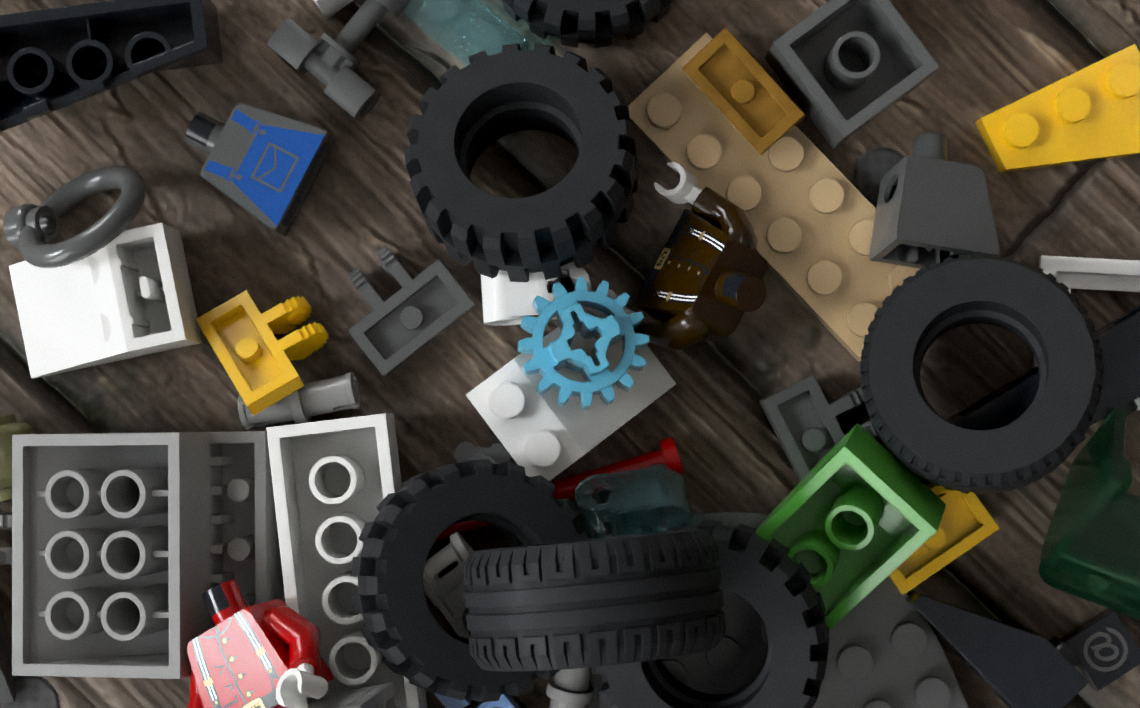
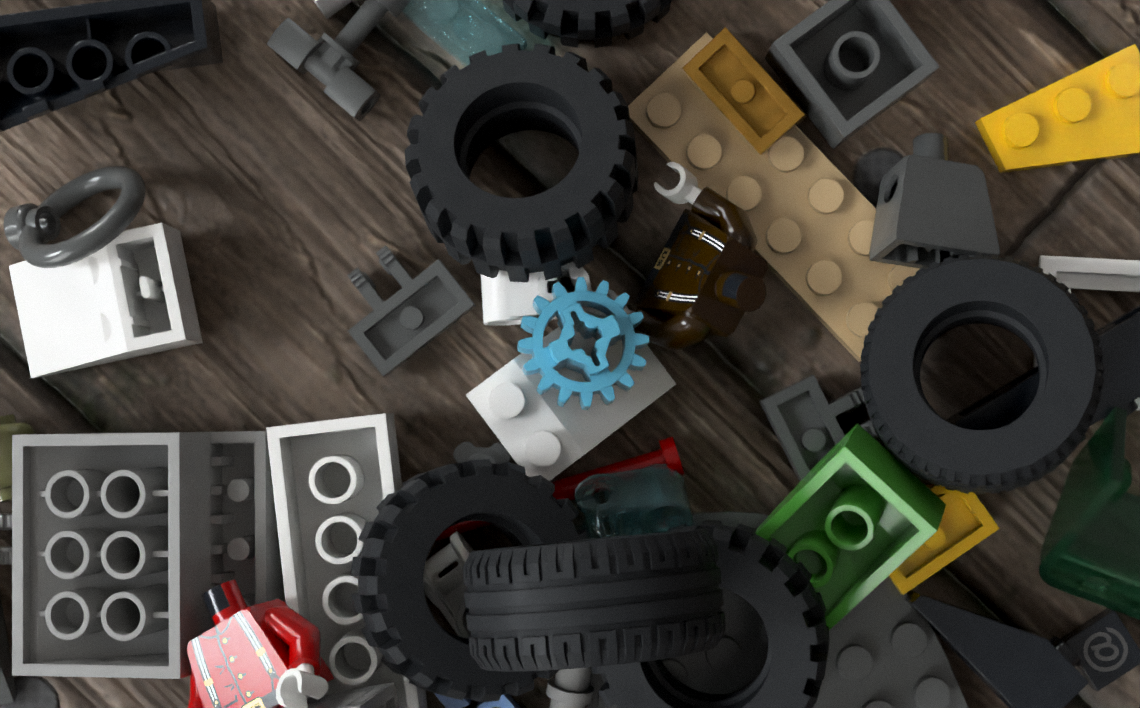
torso [185,103,336,237] -> none
yellow hinge [196,290,329,416] -> none
light grey pin [238,372,361,431] -> none

